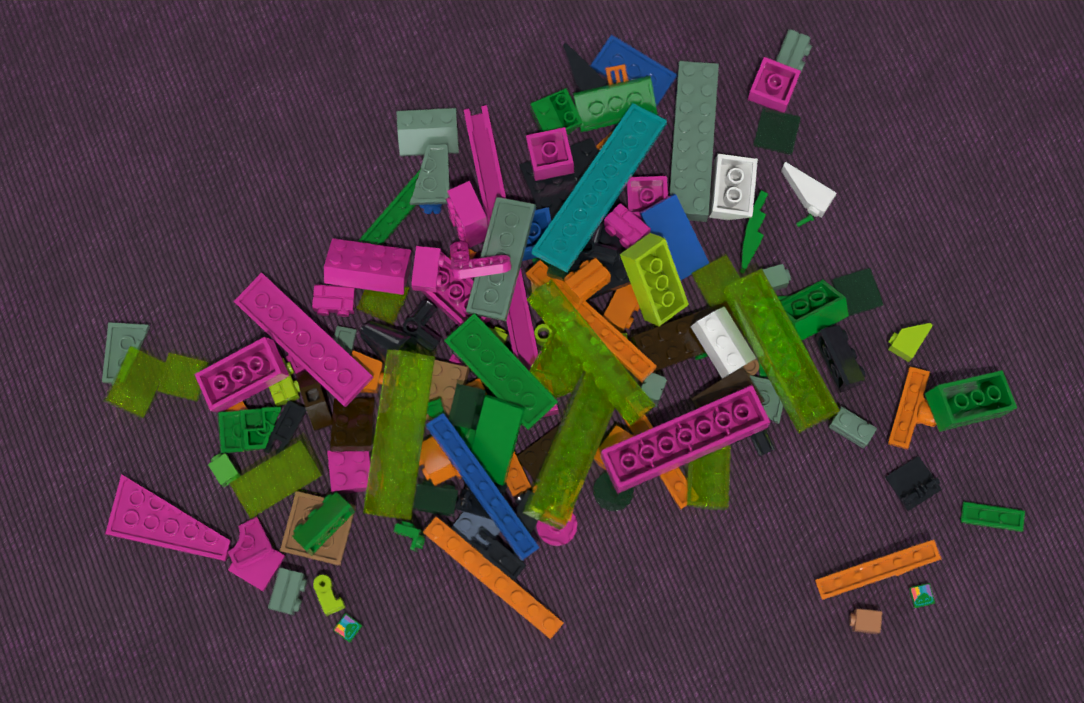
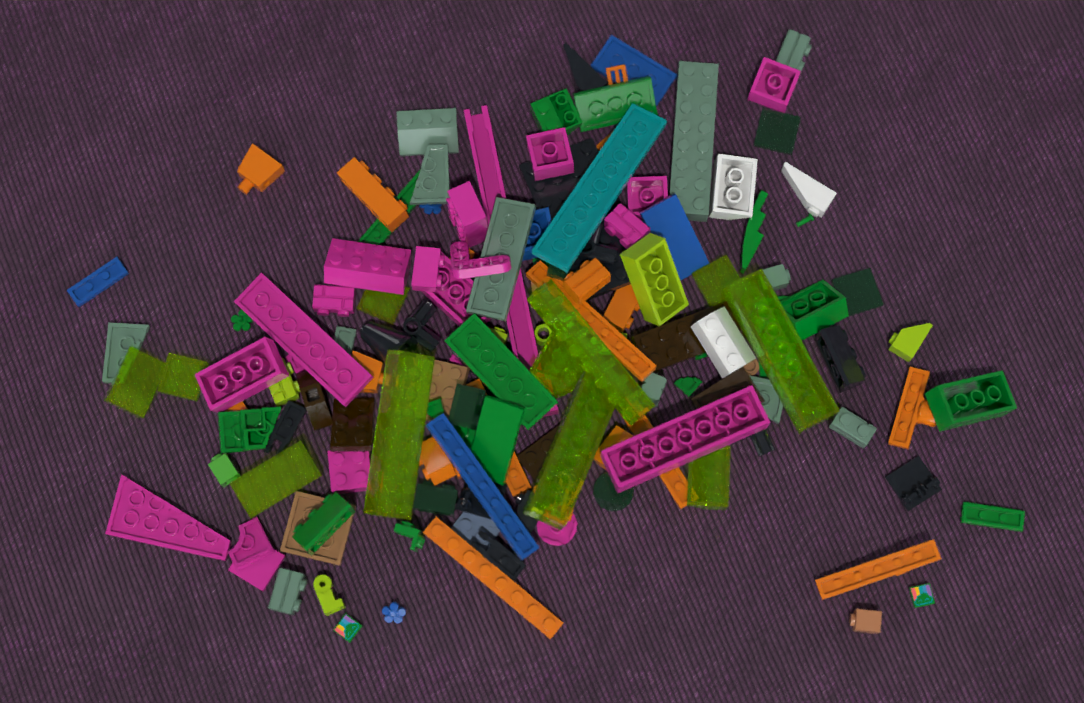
none -> blue tile [67,257,129,307]
none -> green plant [231,310,253,332]
none -> orange torso [237,144,285,195]
none -> orange brick [337,157,409,233]
none -> blue plant [382,602,406,624]
none -> green tile [674,377,702,397]

